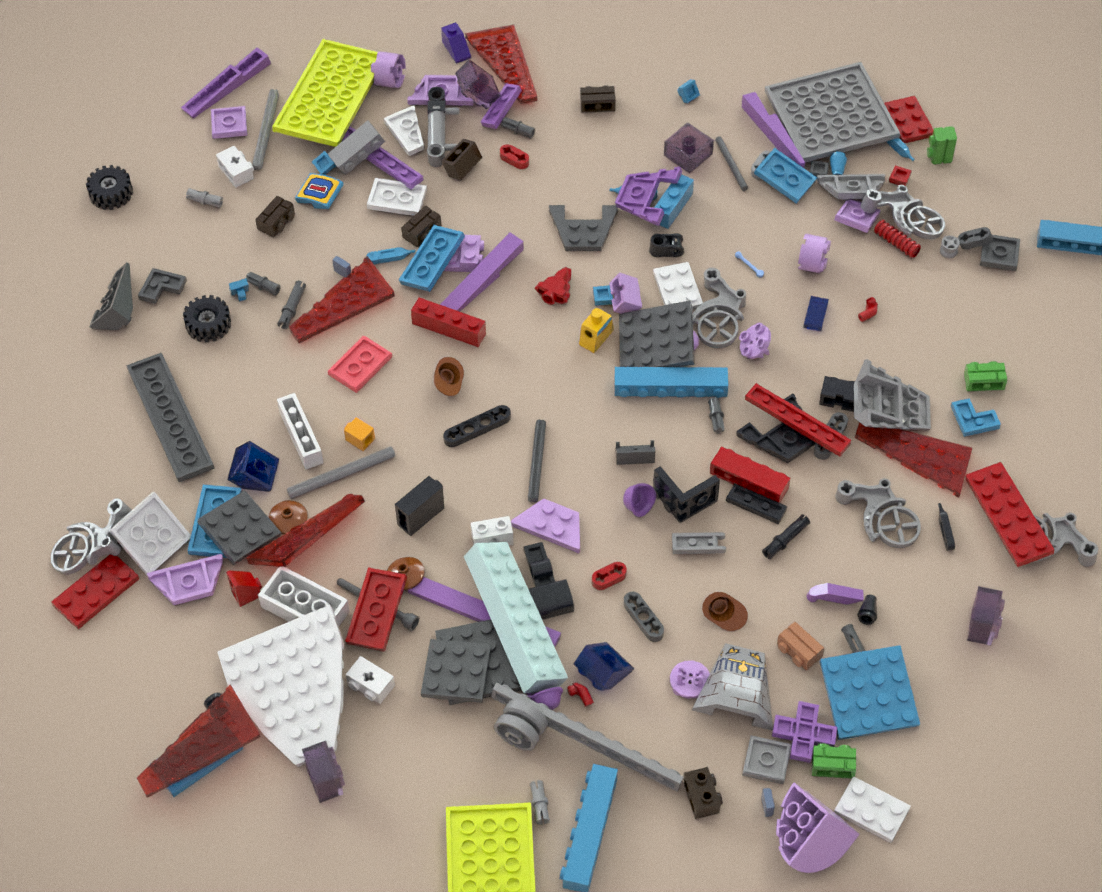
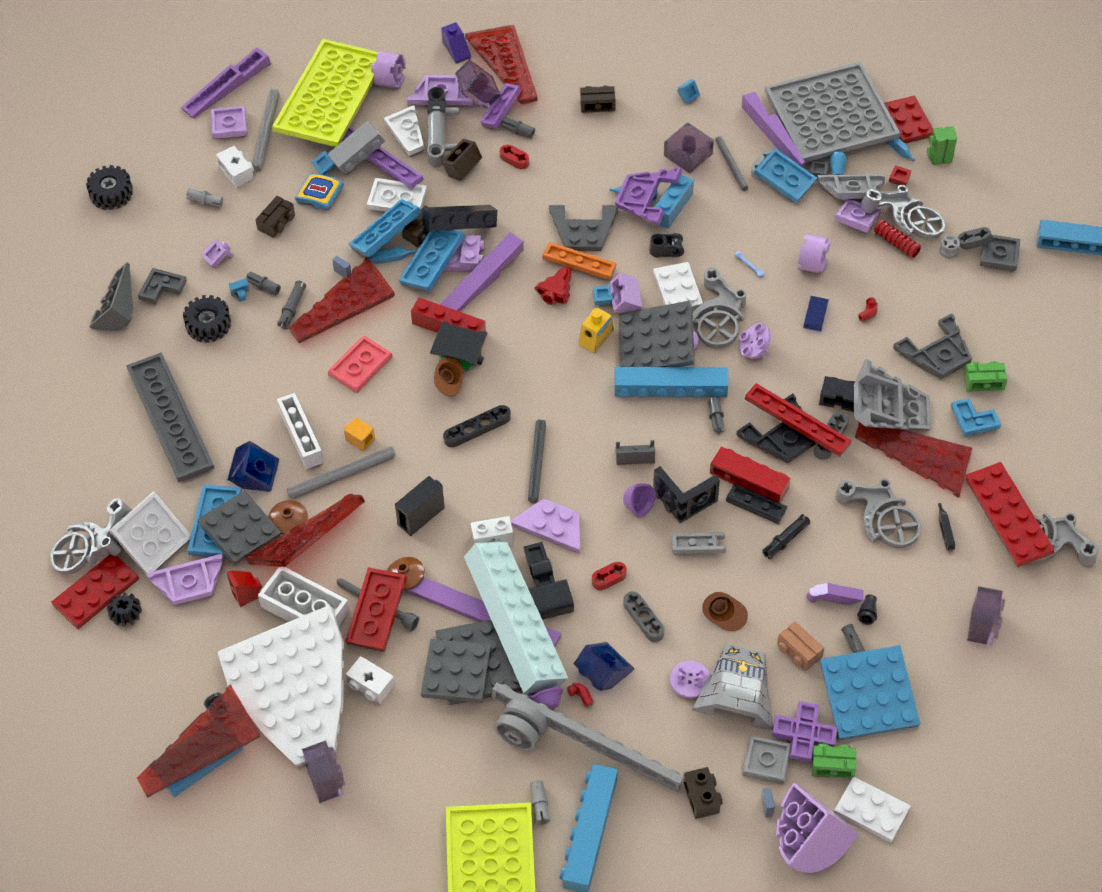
none -> black gear [107,592,142,627]
none -> lavender bracket [201,239,234,268]
none -> dark azure plate [349,199,421,258]
none -> black brick [422,204,498,231]
none -> black piece [430,321,488,370]
none -> orange plate [542,242,616,281]
none -> dark grey wing [893,313,972,379]

